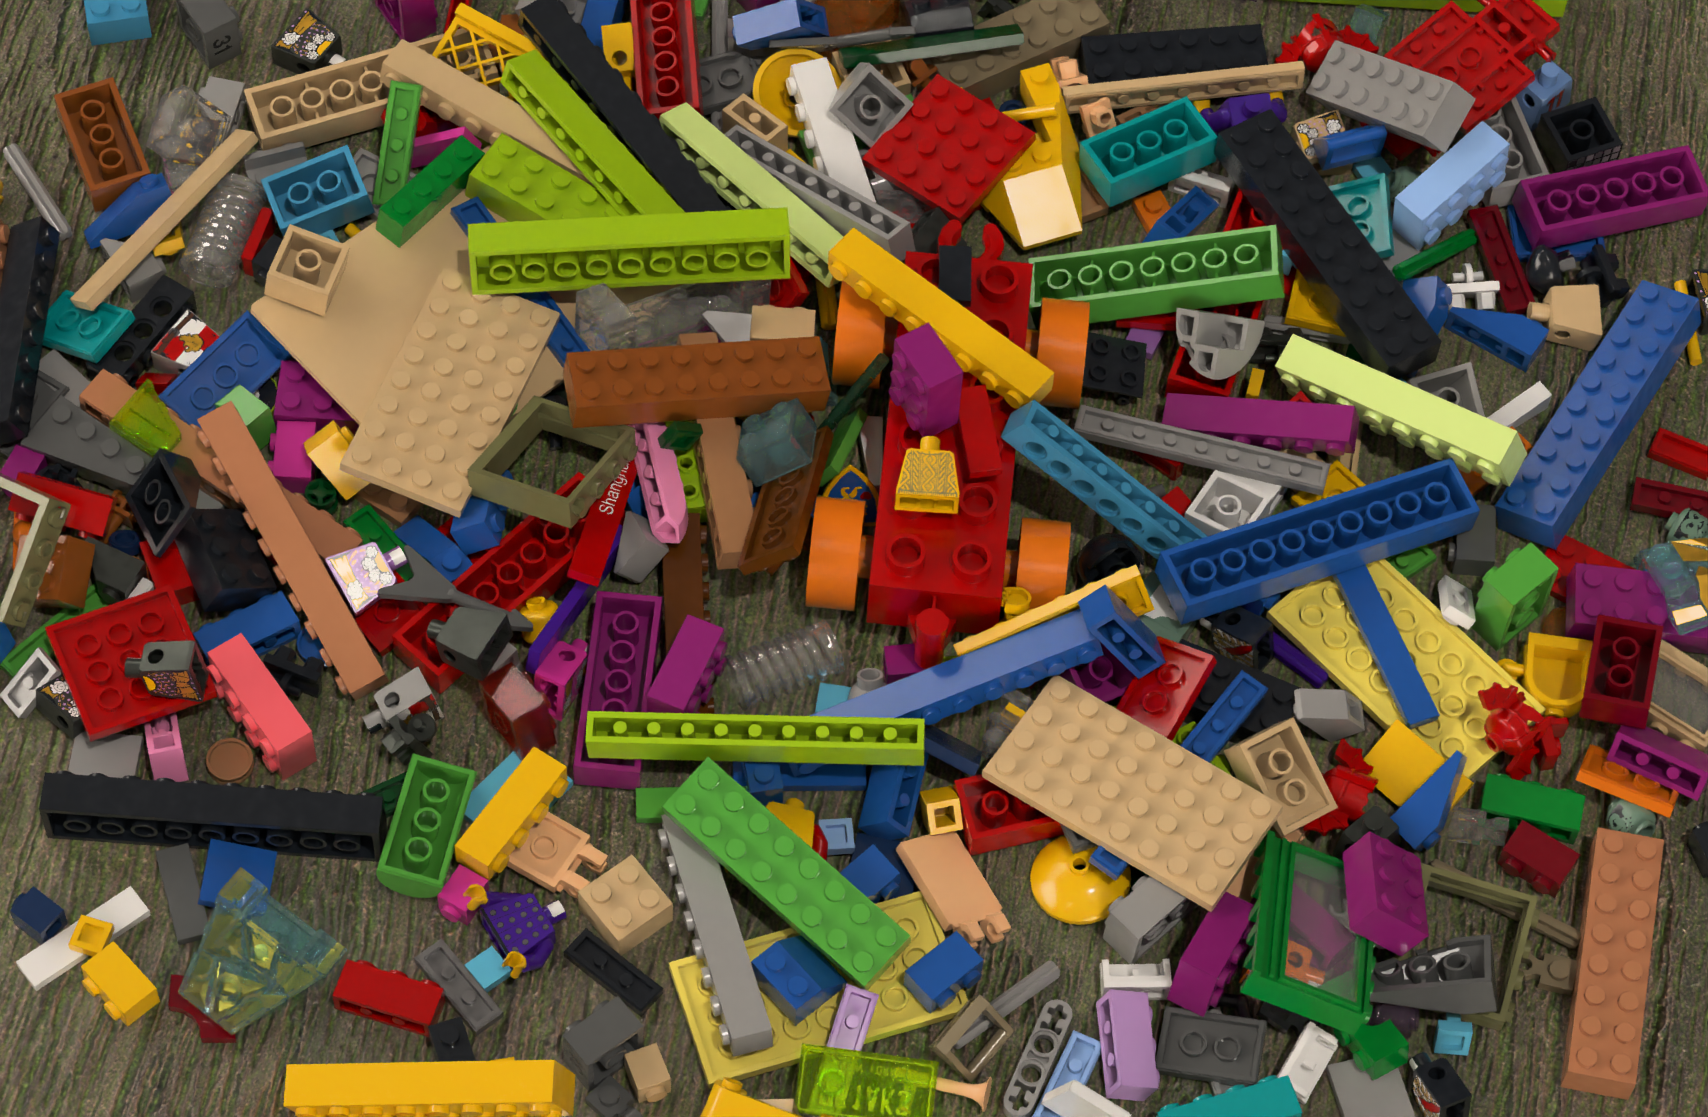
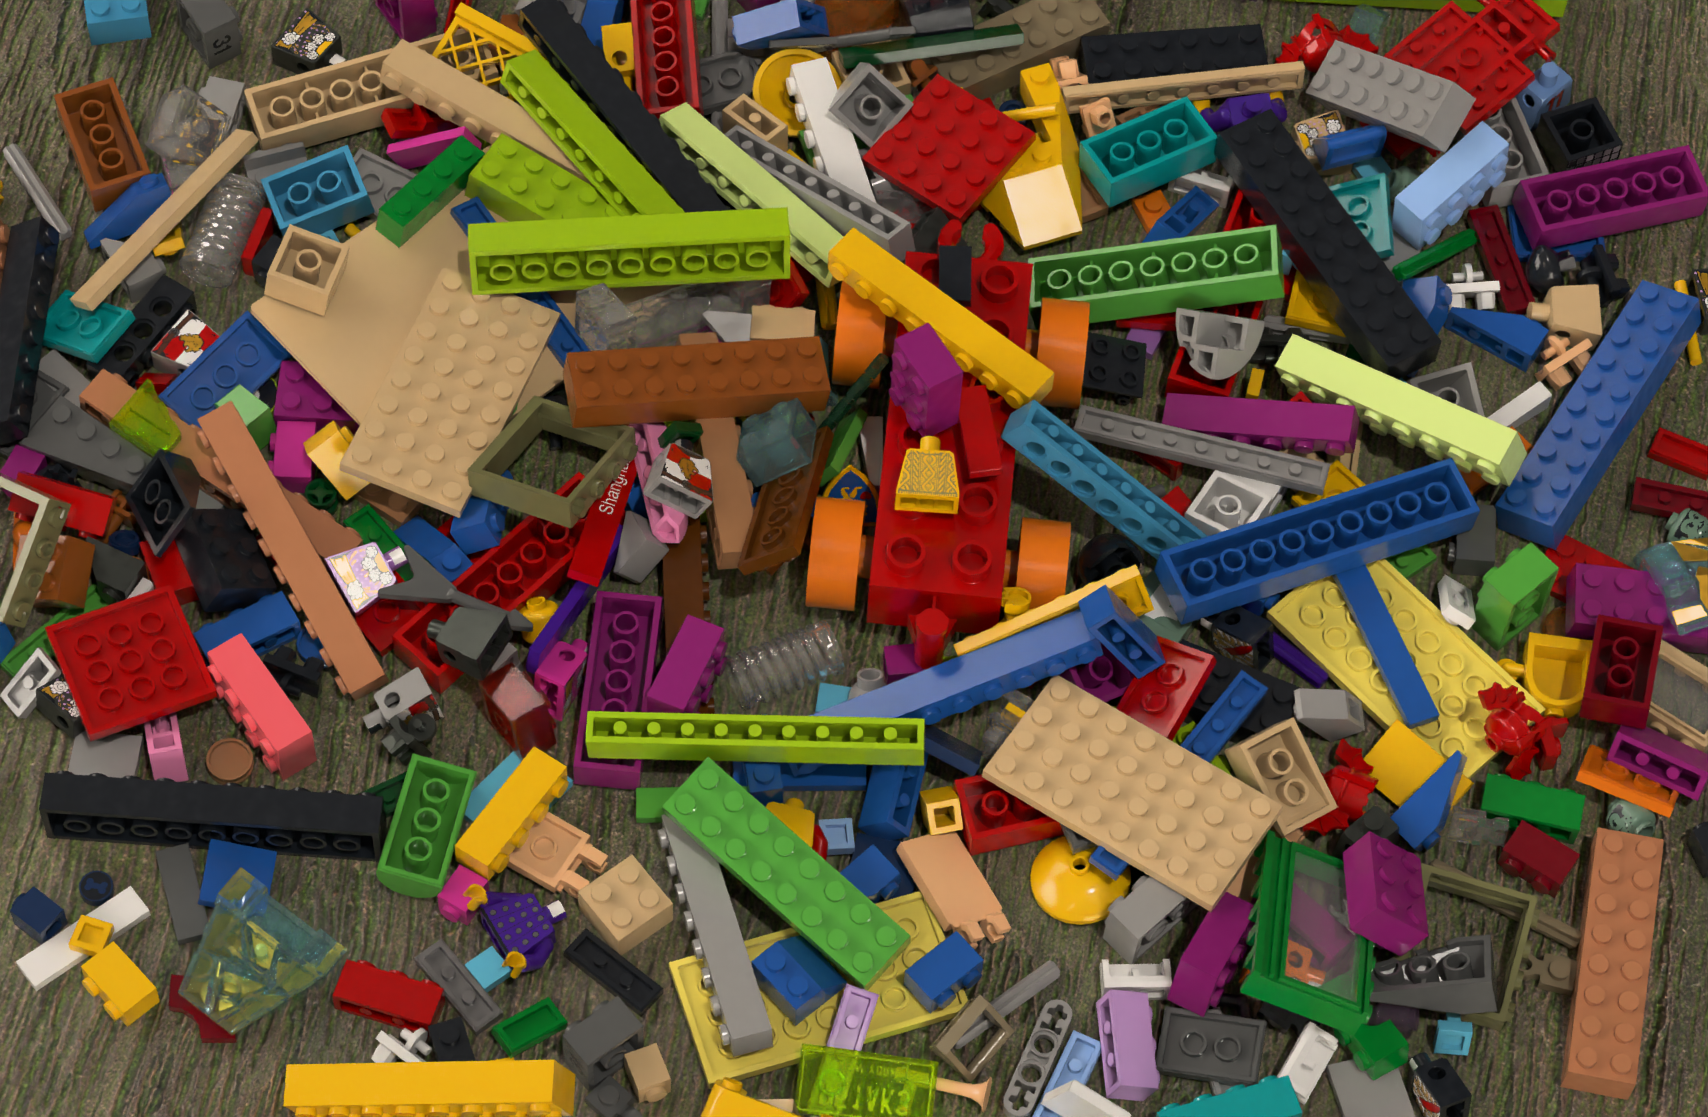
torso [125,640,209,702] -> none
bright green tile [372,80,423,205] -> none
none -> tile [79,871,115,906]
none -> white hips [371,1028,432,1063]
none -> green tile [491,997,568,1059]
none -> torso [643,439,714,519]
none -> light nougat hips [1534,335,1593,391]

